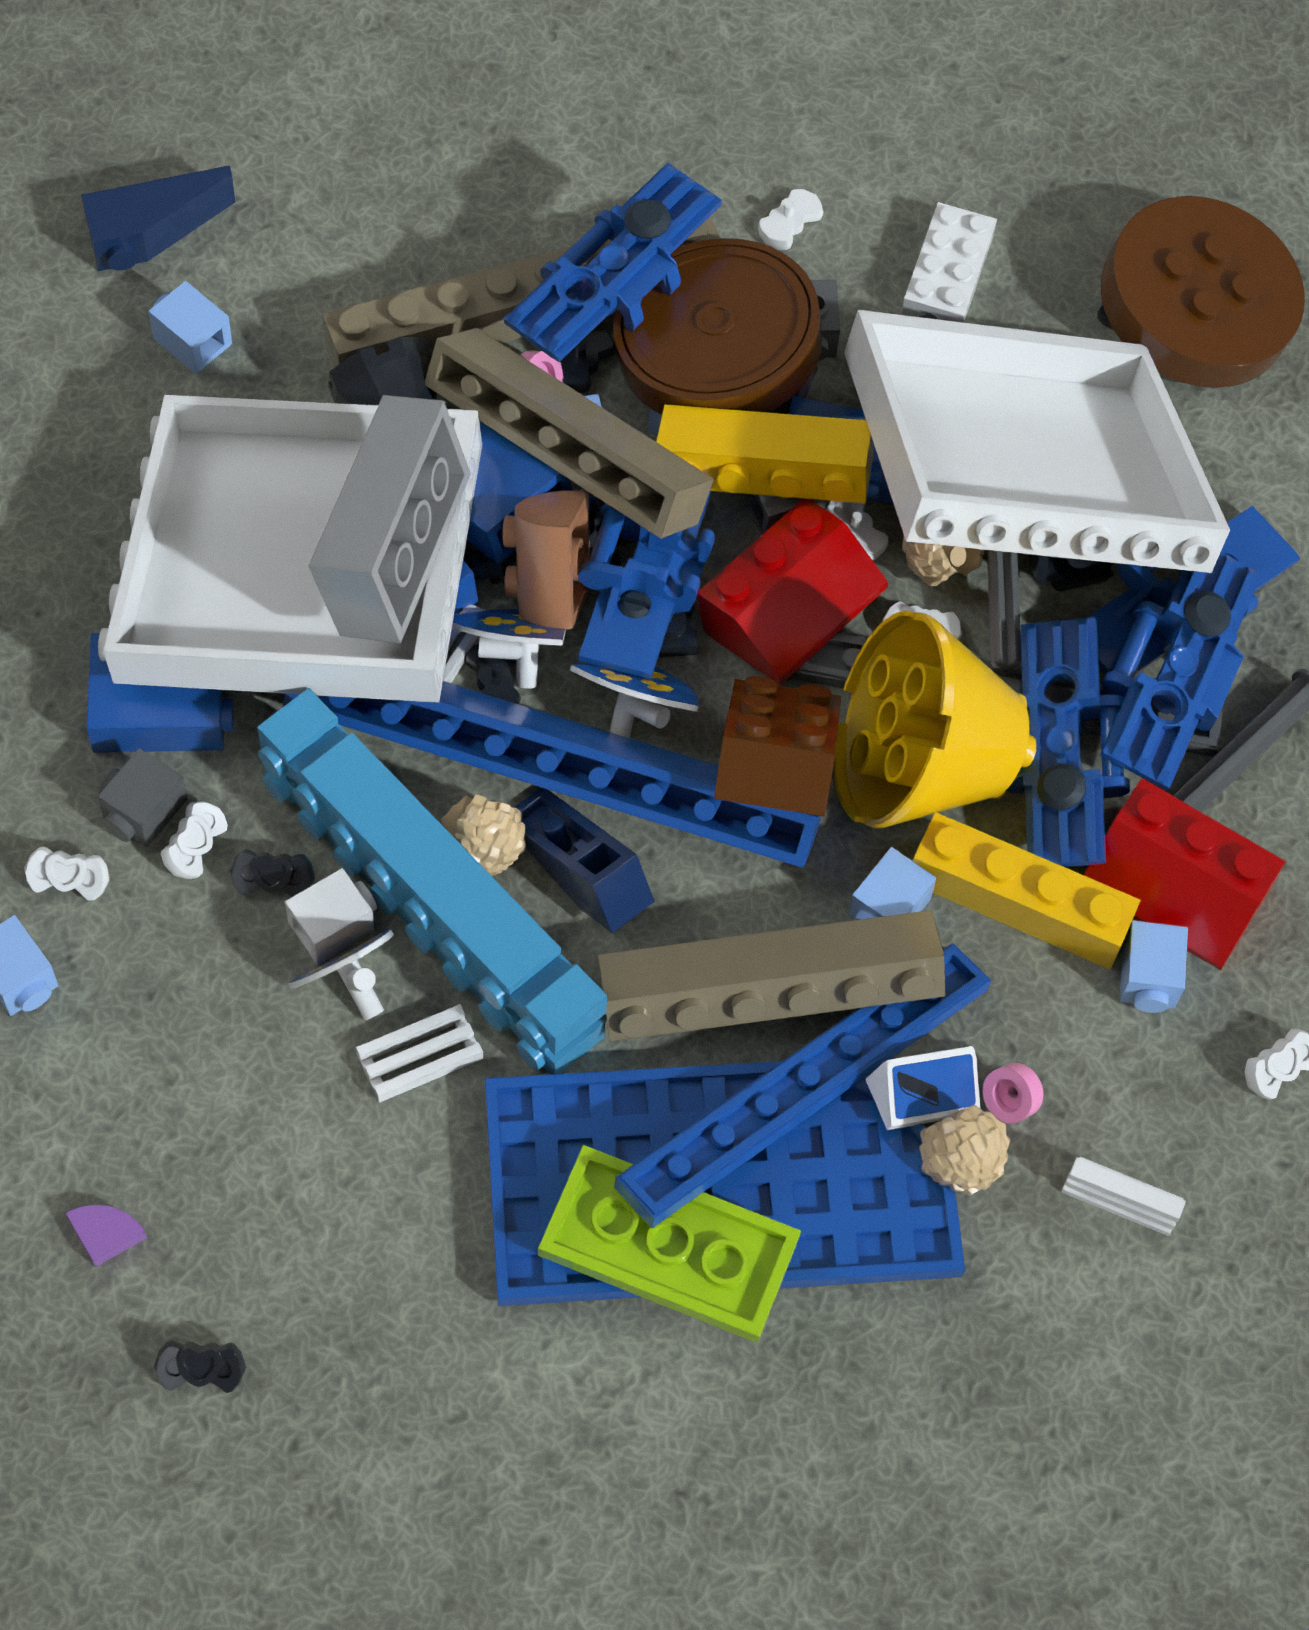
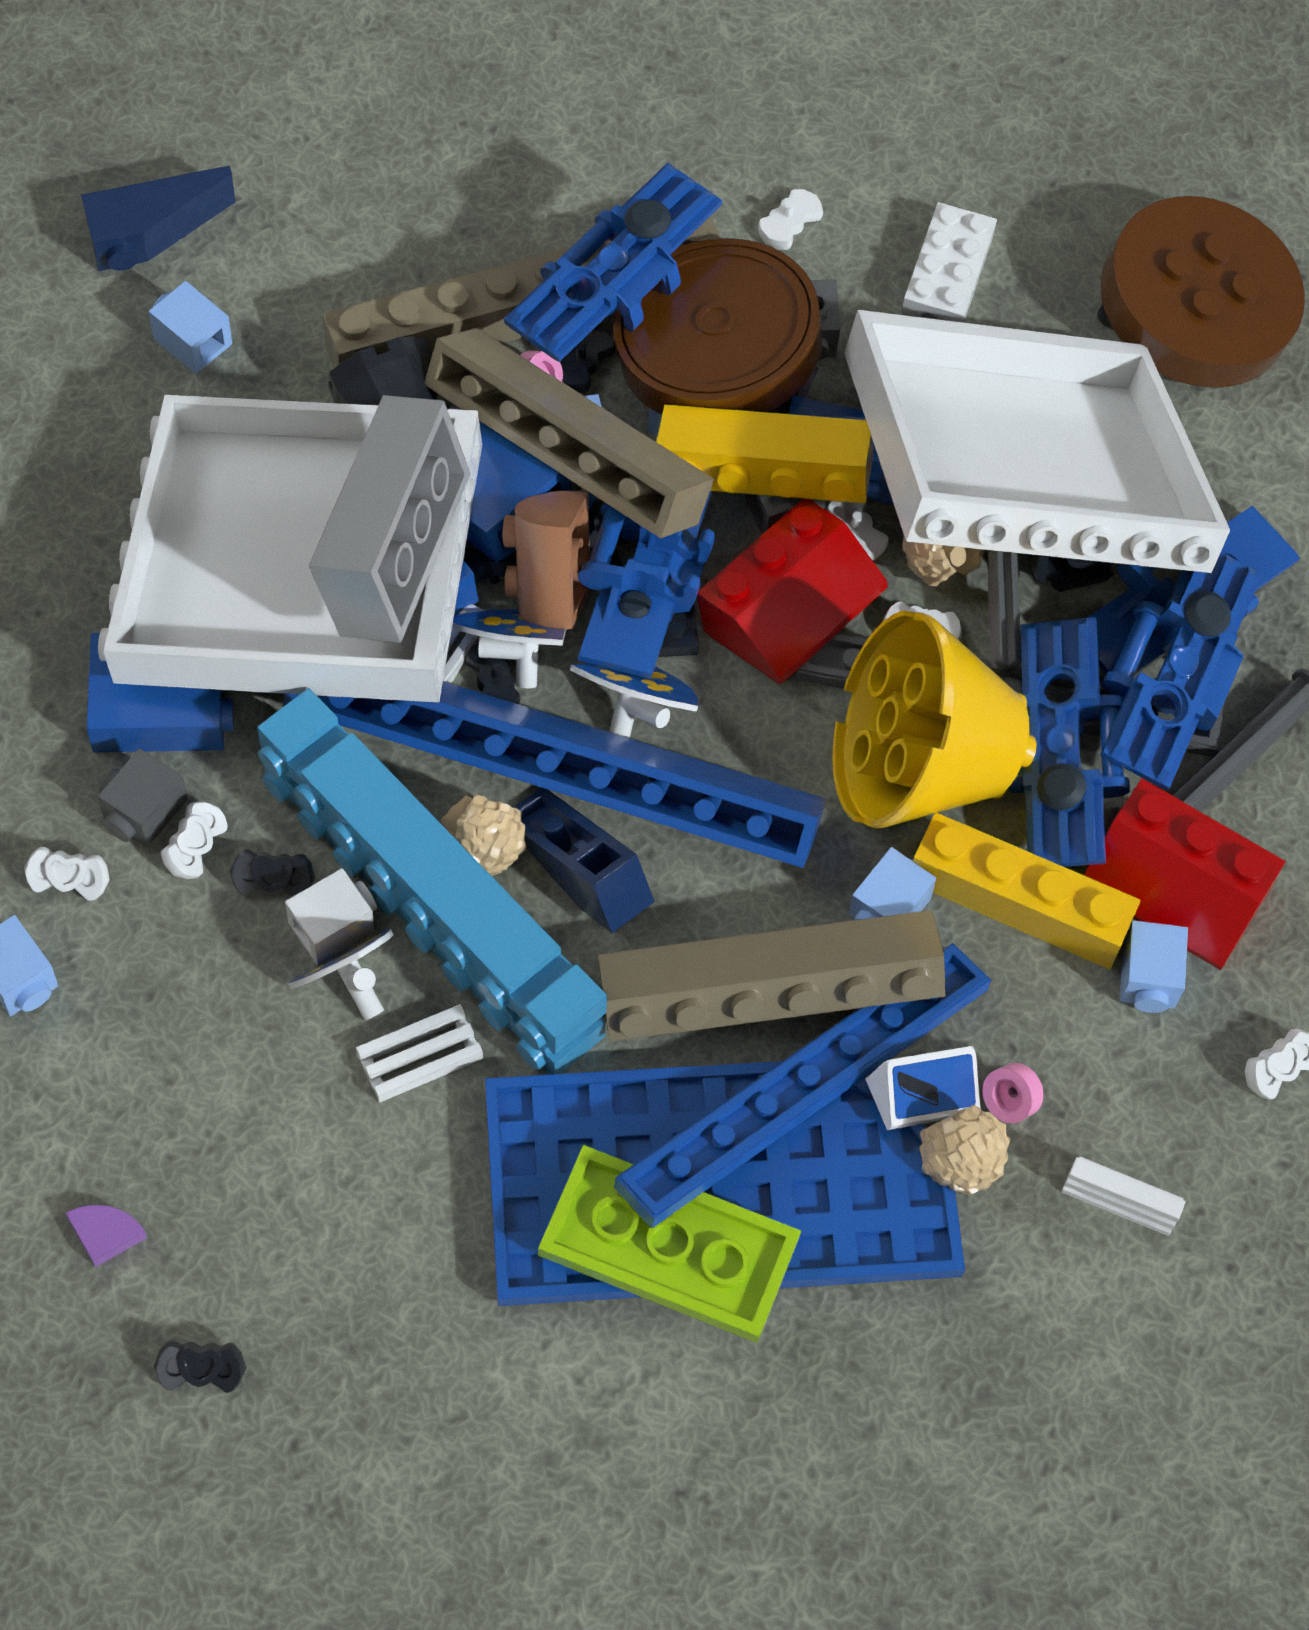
reddish brown brick [714,676,841,817] -> none

